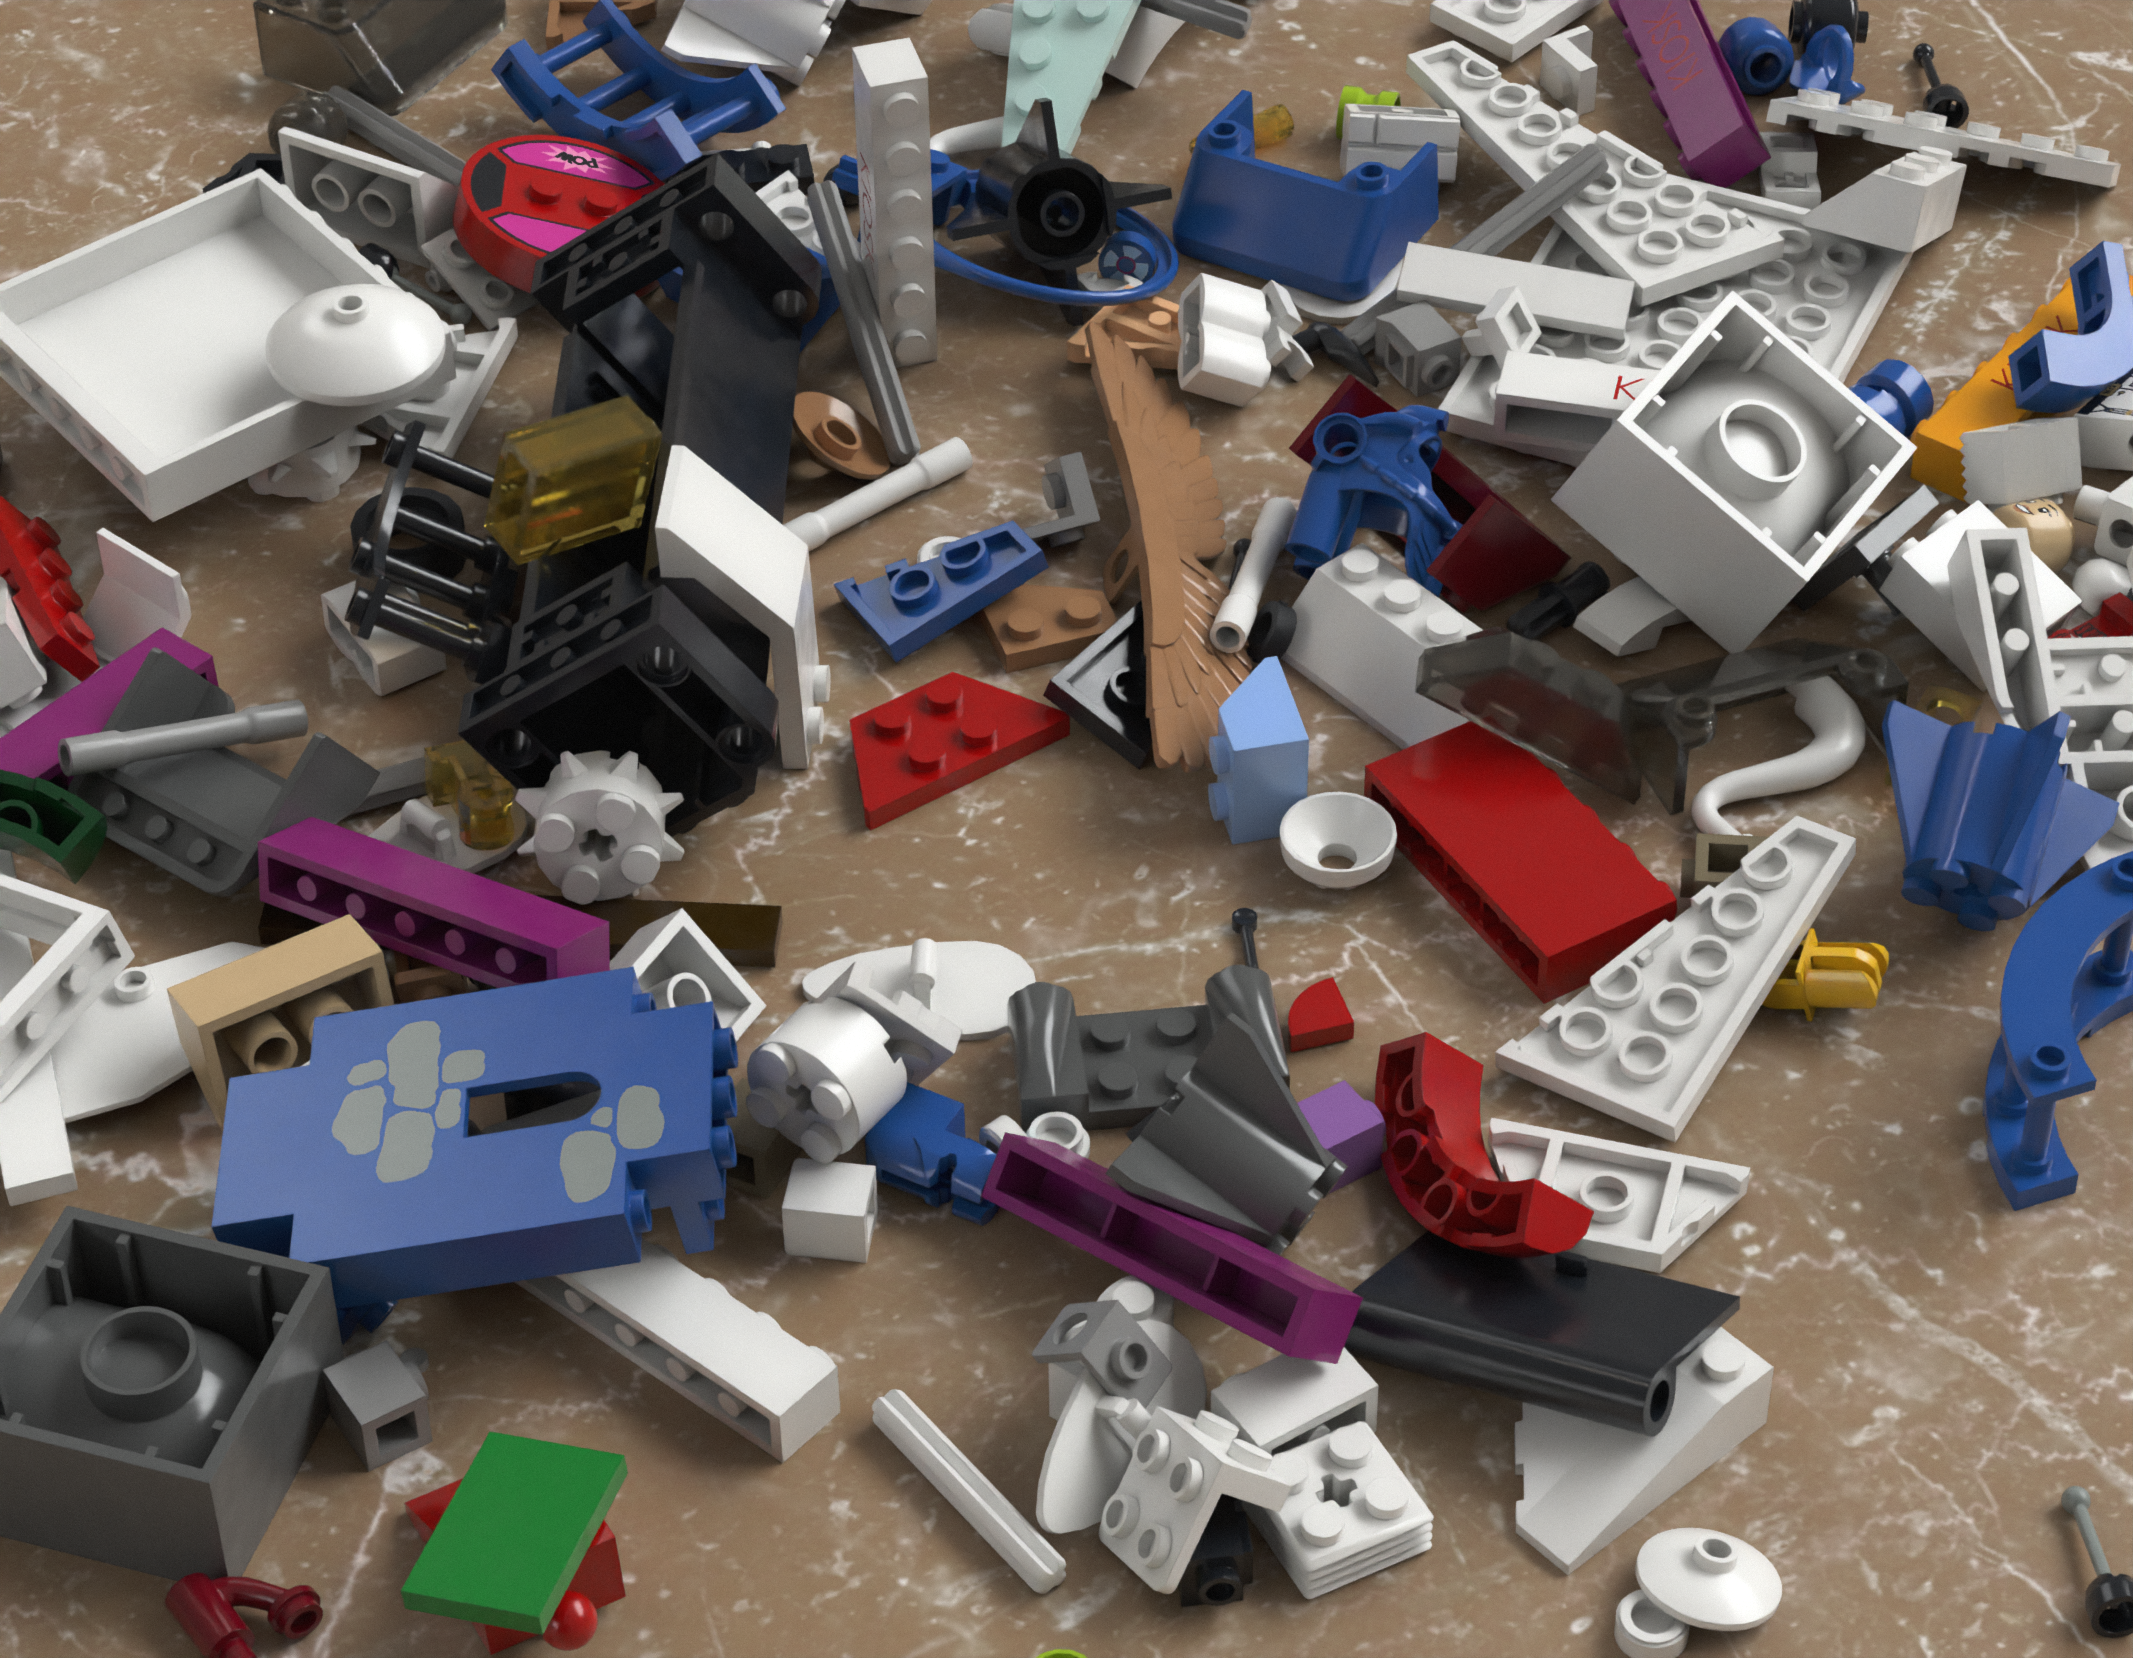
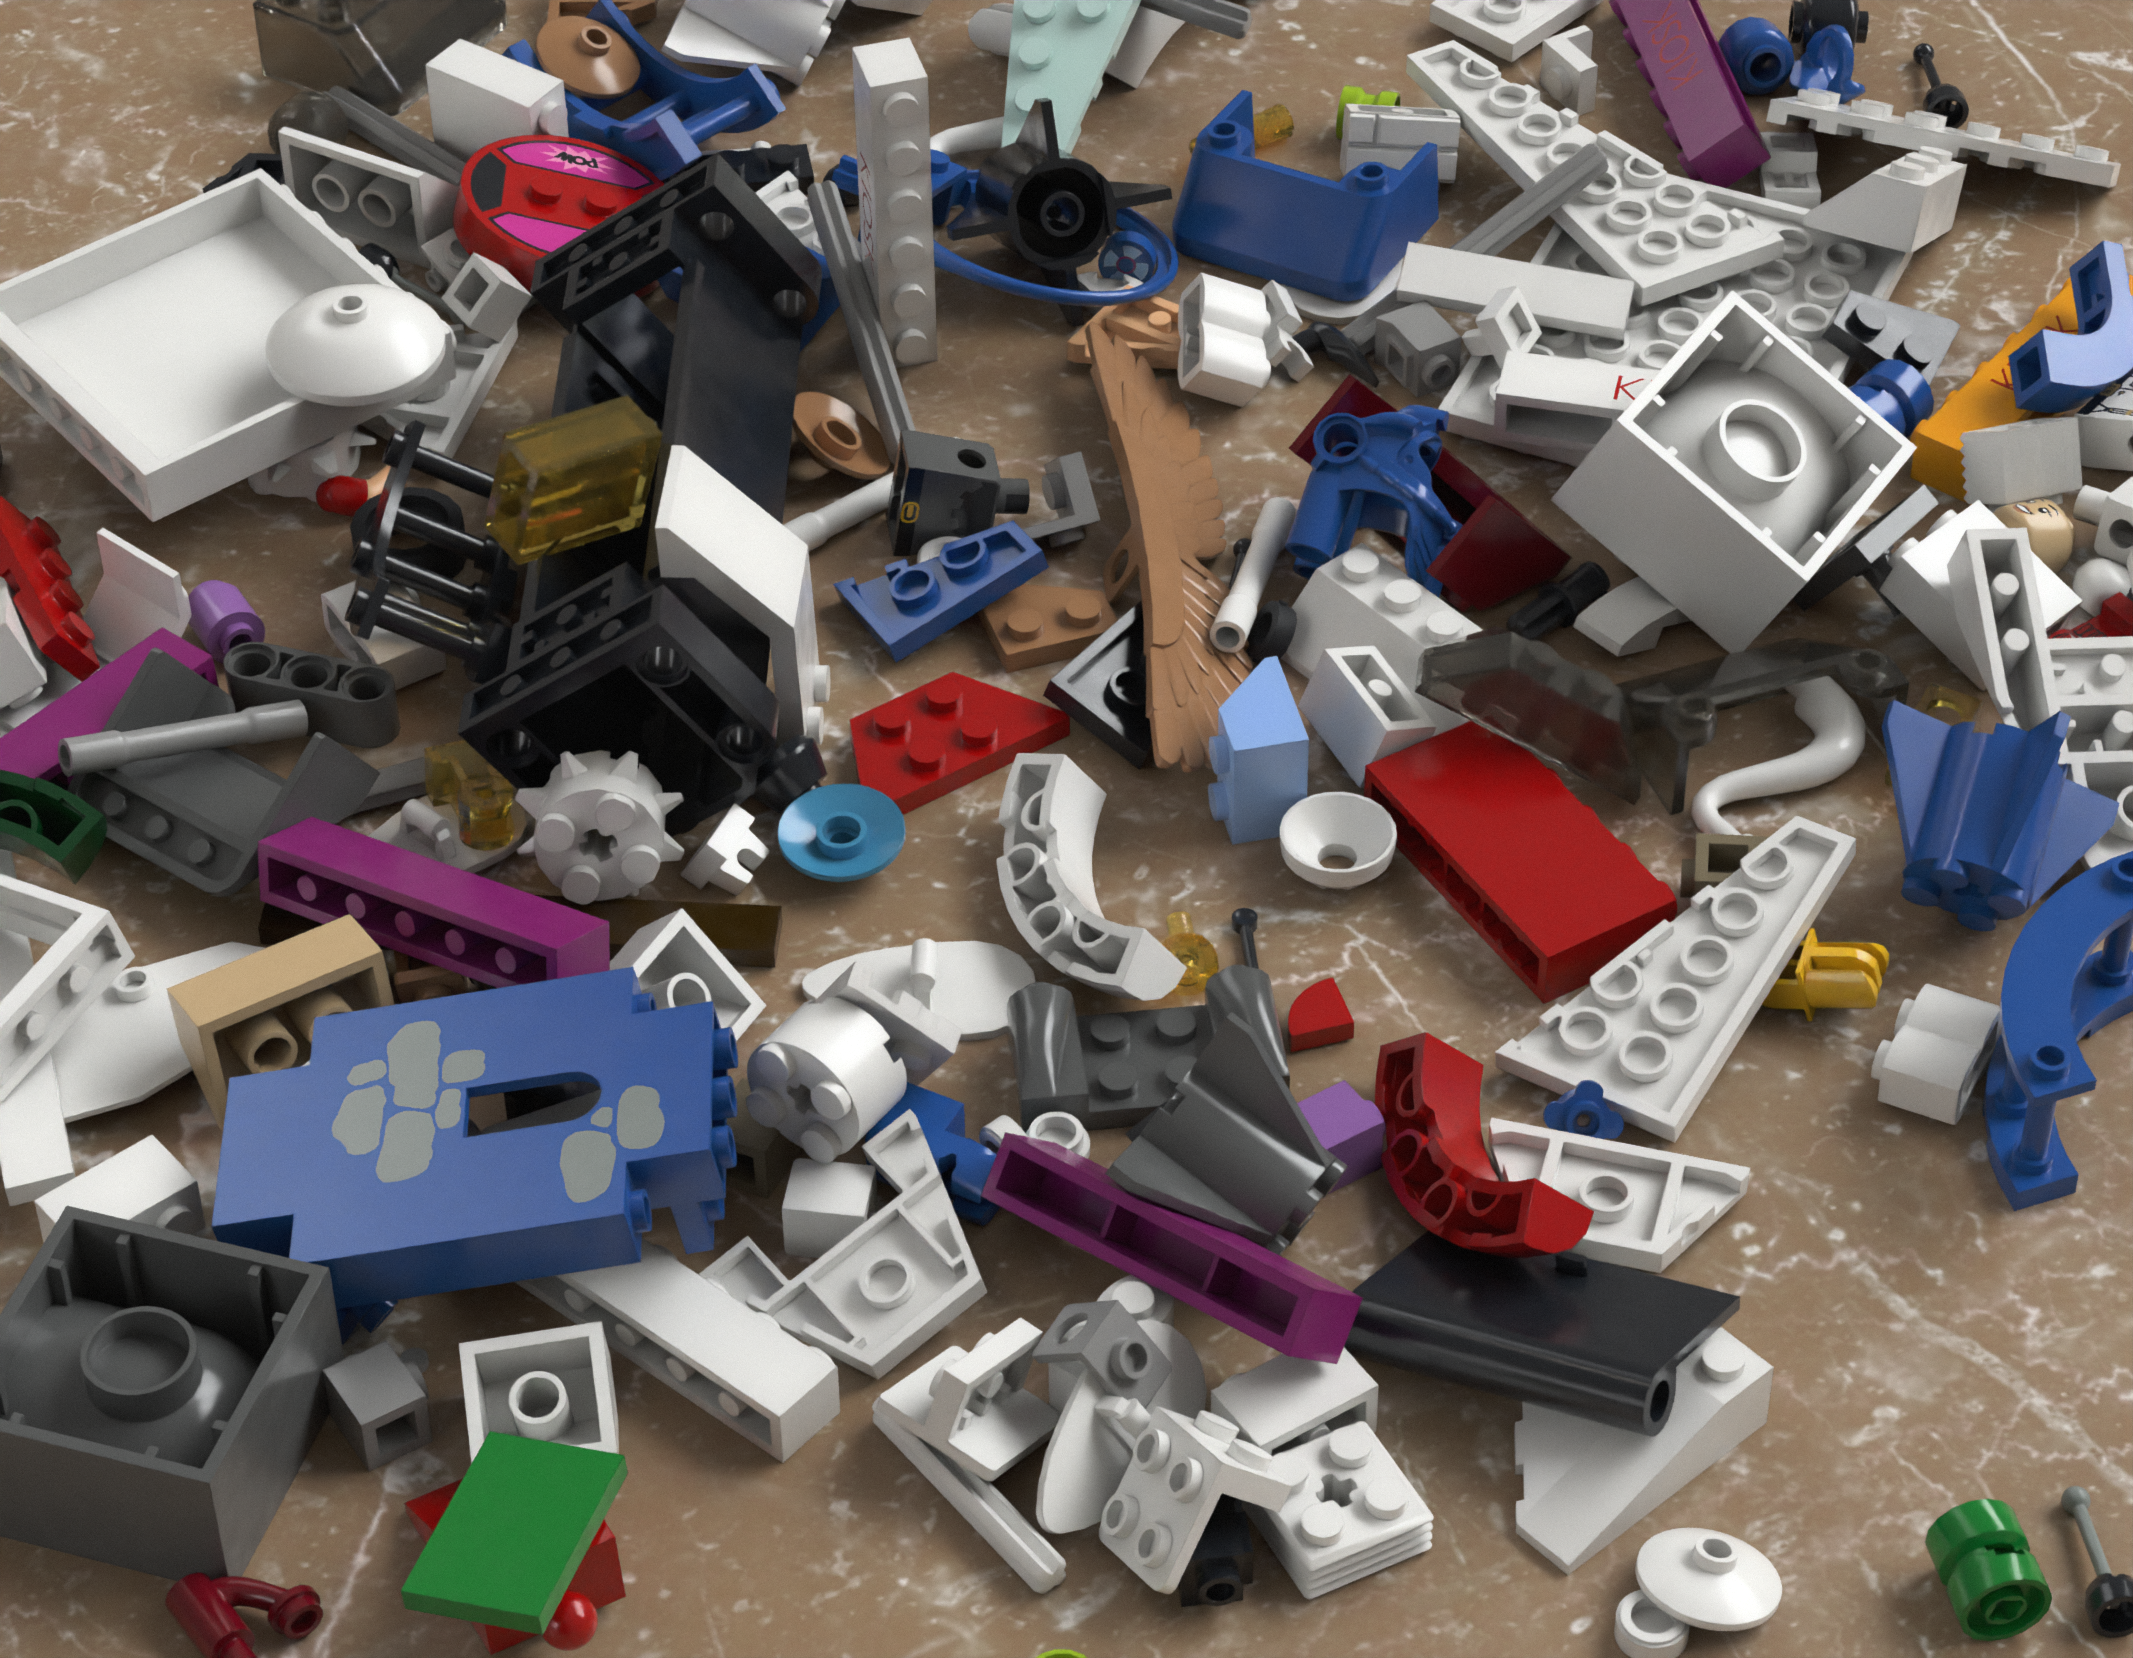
none -> white brick [34,1135,206,1243]
none -> medium lavender brick [188,580,265,663]
none -> dark grey beam [223,642,401,748]
none -> red arm [316,465,407,517]
none -> white brick [425,38,569,162]
none -> white plate [441,252,532,342]
none -> white slope [459,1321,619,1464]
none -> medium nougat dish [535,16,640,99]
none -> white tile [680,803,770,896]
none -> white wing [699,1109,988,1380]
none -> black cone [750,734,828,814]
none -> dark azure dish [778,784,906,882]
none -> white bracket [877,1317,1061,1481]
none -> dark grey torso [886,430,1030,556]
none -> white brick [996,753,1187,1001]
none -> clear yellow plate [1161,911,1219,996]
none -> white brick [1298,645,1437,788]
none -> blue plate [1543,1080,1624,1139]
none -> wing [1821,290,1961,386]
none -> white brick [1871,984,2001,1125]
none -> green wheel [1925,1499,2052,1641]

